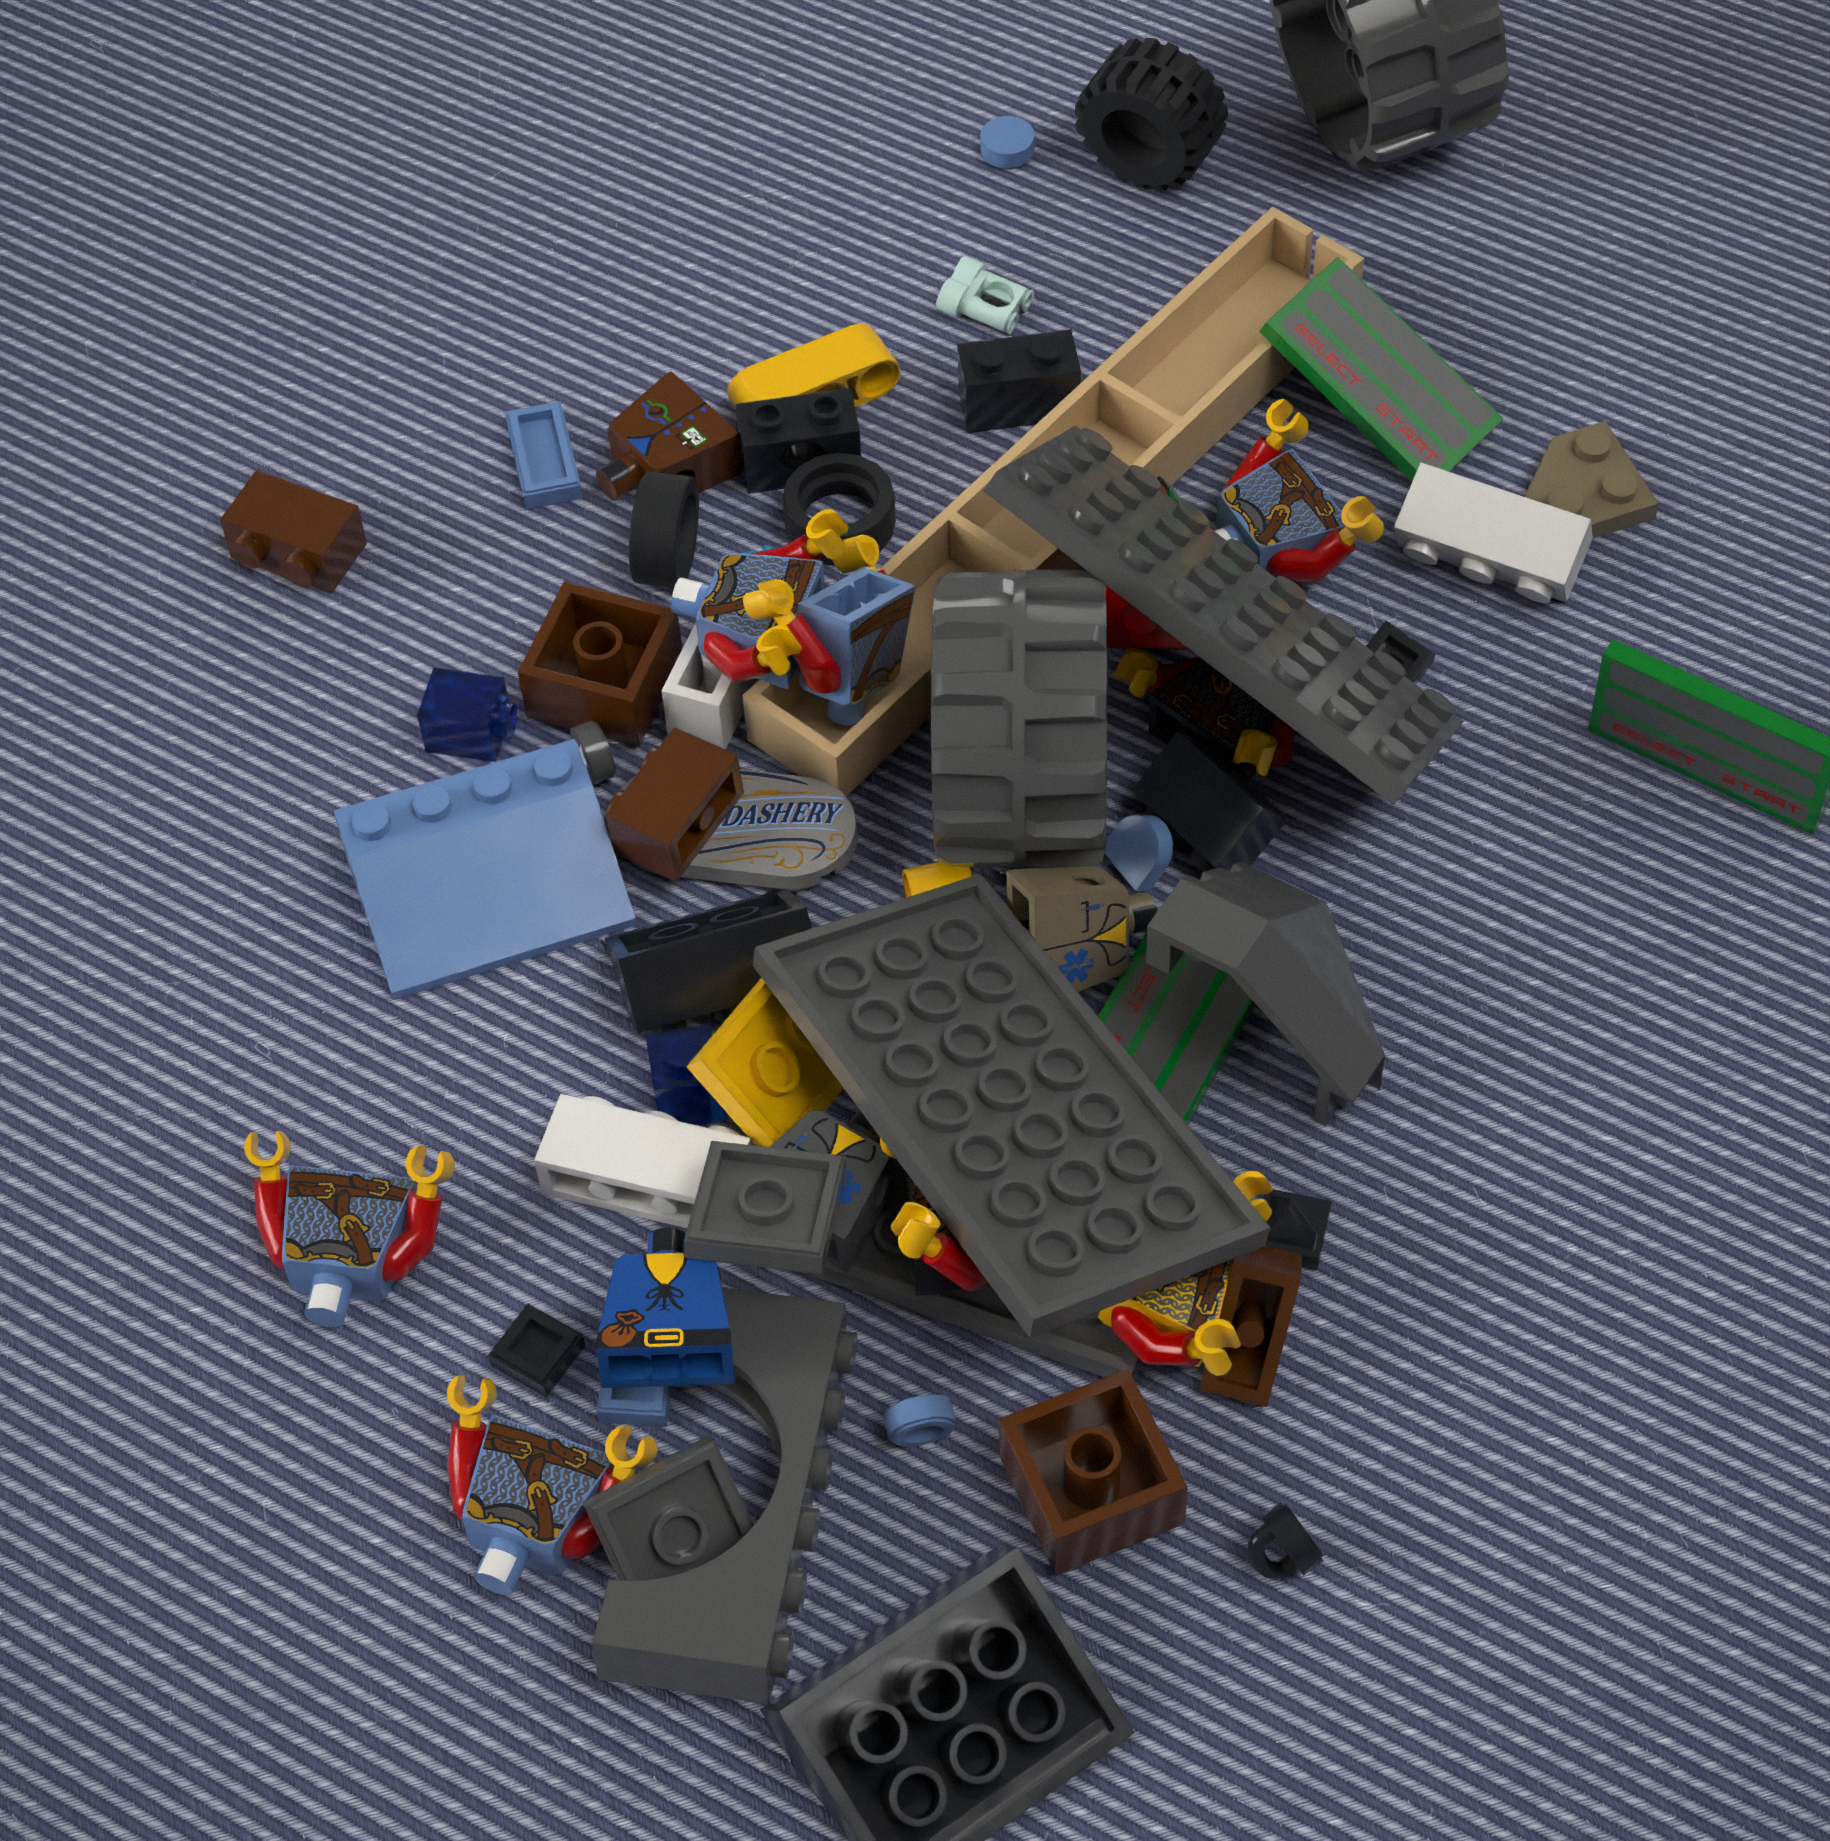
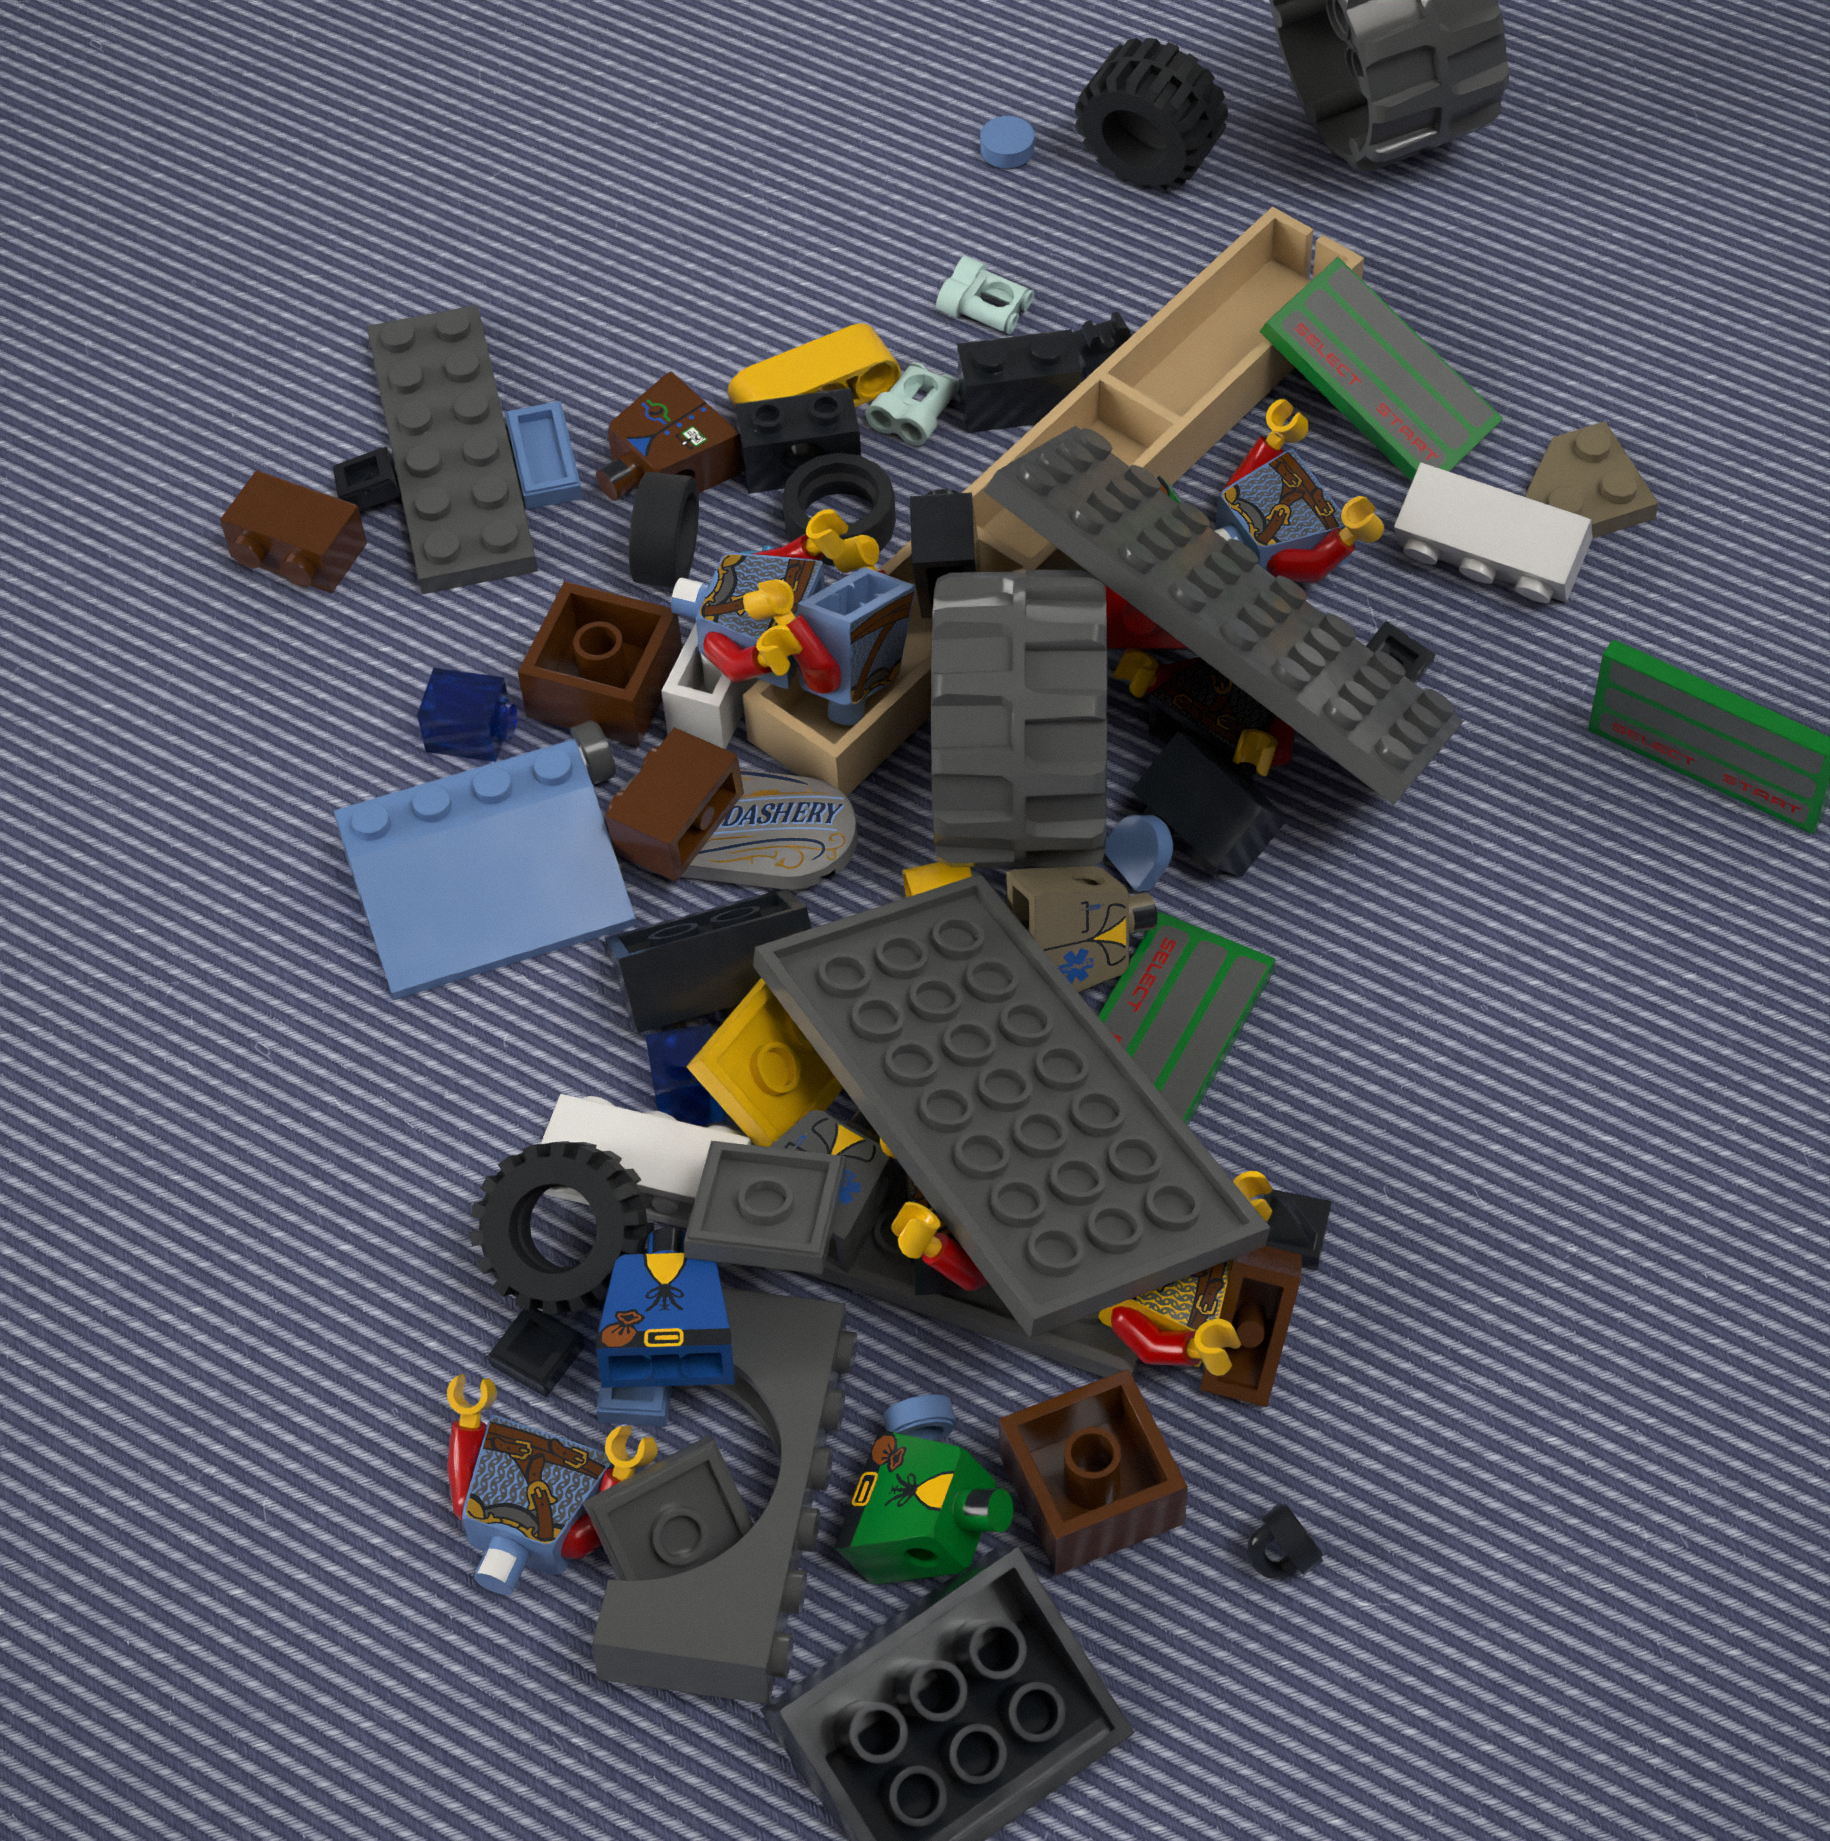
torso [244,1130,455,1327] -> none
dark grey panel [1146,861,1385,1126] -> none
none -> black tile [332,446,401,511]
none -> dark grey plate [367,305,538,594]
none -> black tyre [470,1141,655,1315]
none -> green torso [834,1431,1013,1584]
none -> light aqua piece [866,363,959,446]
none -> black brick [910,489,981,618]
none -> black tile [1072,311,1132,379]

